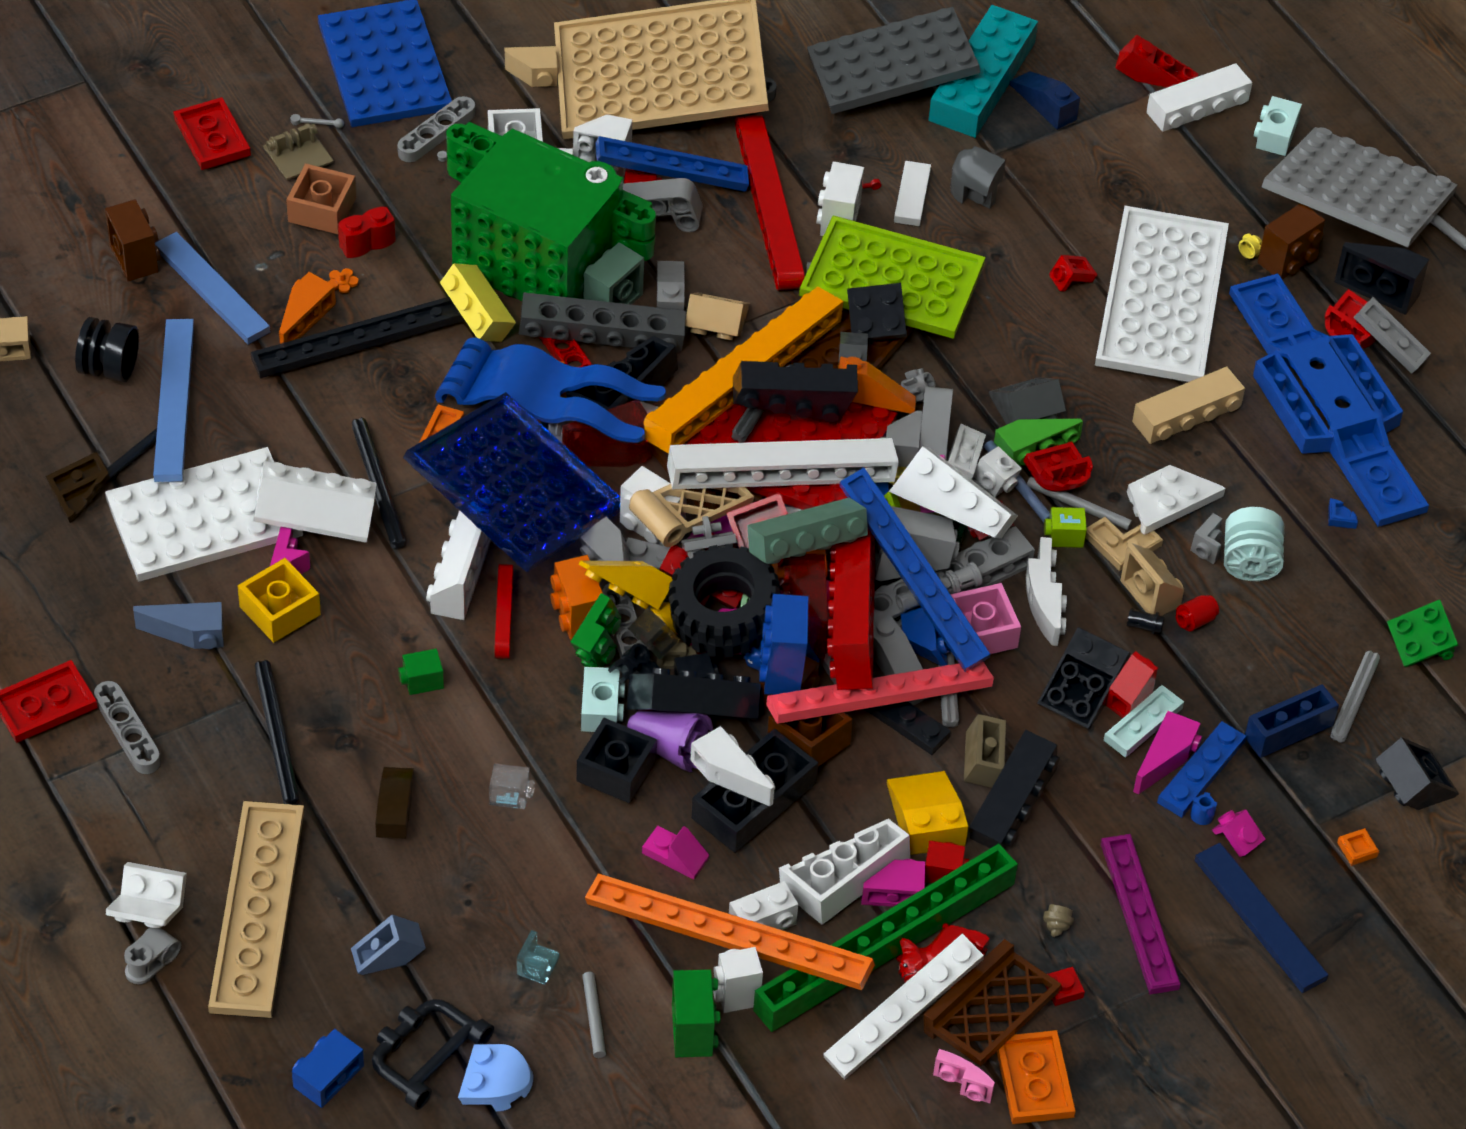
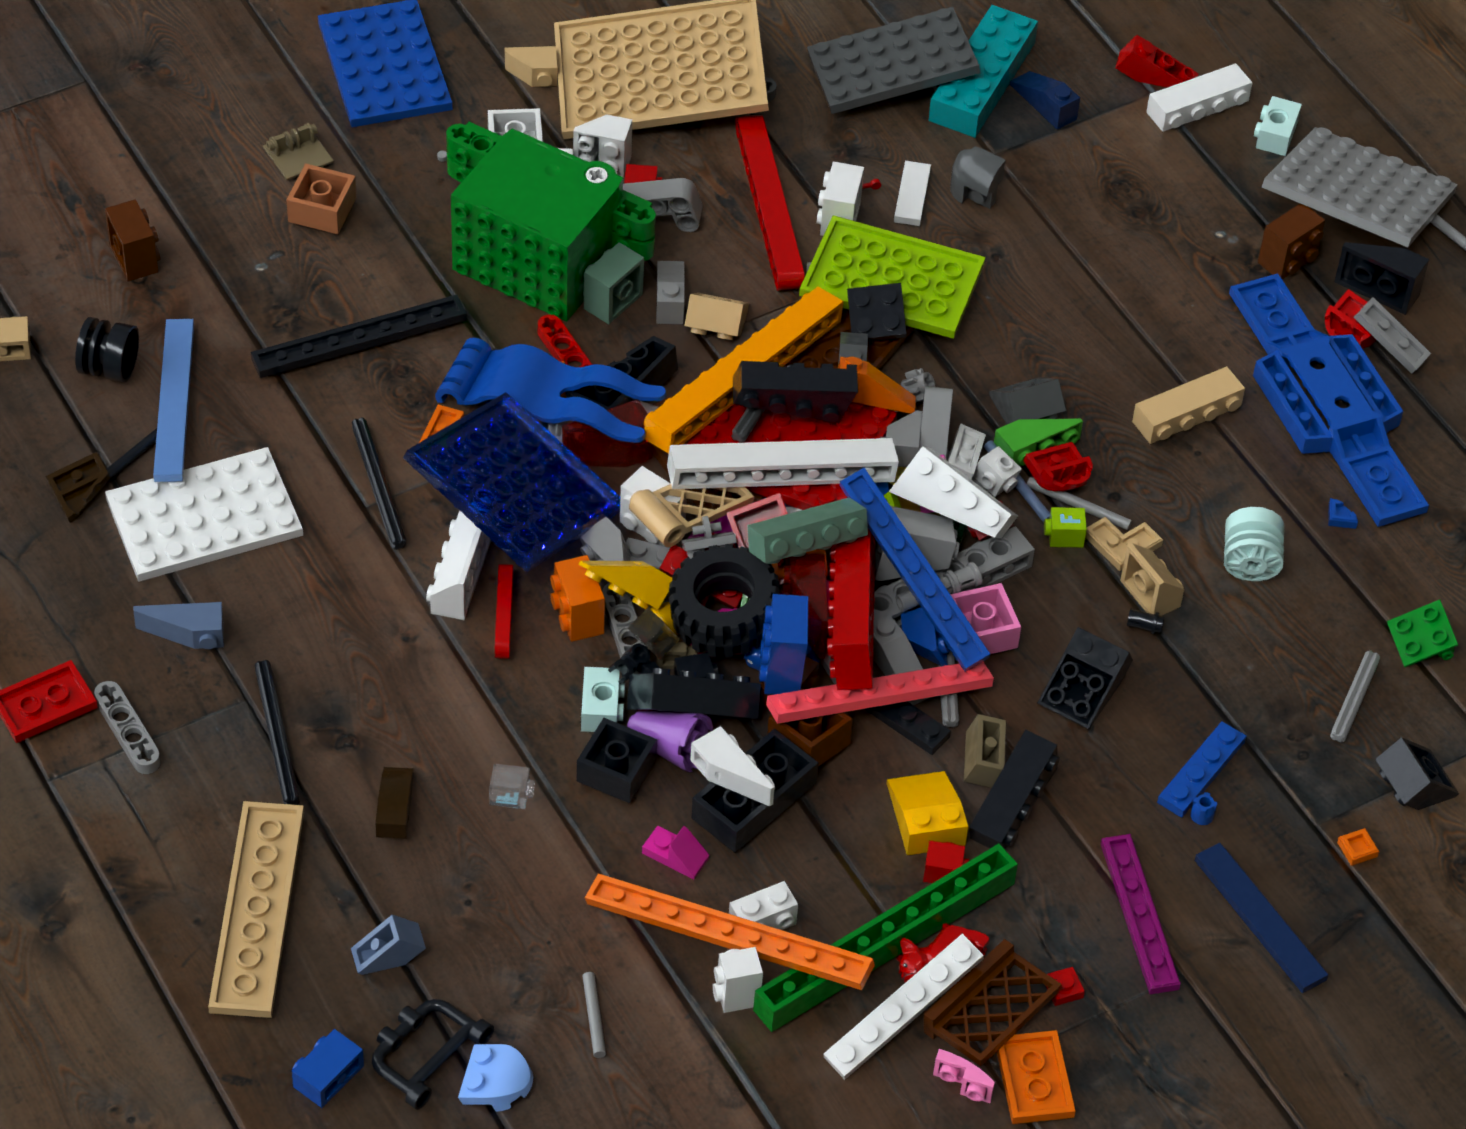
white bracket [106,862,187,928] -> none
light grey piece [124,927,181,984] -> none
medium blue tile [155,232,270,344] -> none
red plate [173,97,251,170] -> none
yellow brick [238,558,321,643] -> none
white slope [253,461,376,542] -> none
dark pink slope [270,527,310,574] -> none
orange slope [279,272,336,344] -> none
light grey hinge [290,114,344,128] -> none
orange plant [328,268,359,293] -> none
red brick [338,207,396,258] -> none
light grey beam [397,96,475,162] -> none
green brick [398,648,444,695] -> none
light yellow brick [440,263,516,342] -> none
clear light blue panel [517,930,559,985] -> none
dark grey brick [519,292,686,353] -> none
green plate [571,593,621,667] -> none
blue plate [595,136,749,192] -> none
green container [672,969,720,1058] -> none
white wedge [779,818,910,925] -> none
dark pink slope [861,859,925,907] -> none
white slope [1026,537,1067,646] -> none
dark tan plate [1043,904,1074,937] -> none
red bracket [1049,255,1097,292] -> none
white plate [1095,206,1229,382] -> none
light aqua plate [1103,685,1184,758] -> none
red slope [1106,651,1158,718] -> none
white wing [1127,465,1226,535] -> none
dark pink slope [1133,711,1203,794] -> none
red brick [1176,595,1219,631] -> none
light grey bracket [1190,513,1222,564] -> none
dark pink bracket [1212,810,1265,857] -> none
light yellow plate [1238,233,1262,259] -> none
dark blue brick [1245,684,1339,758] -> none

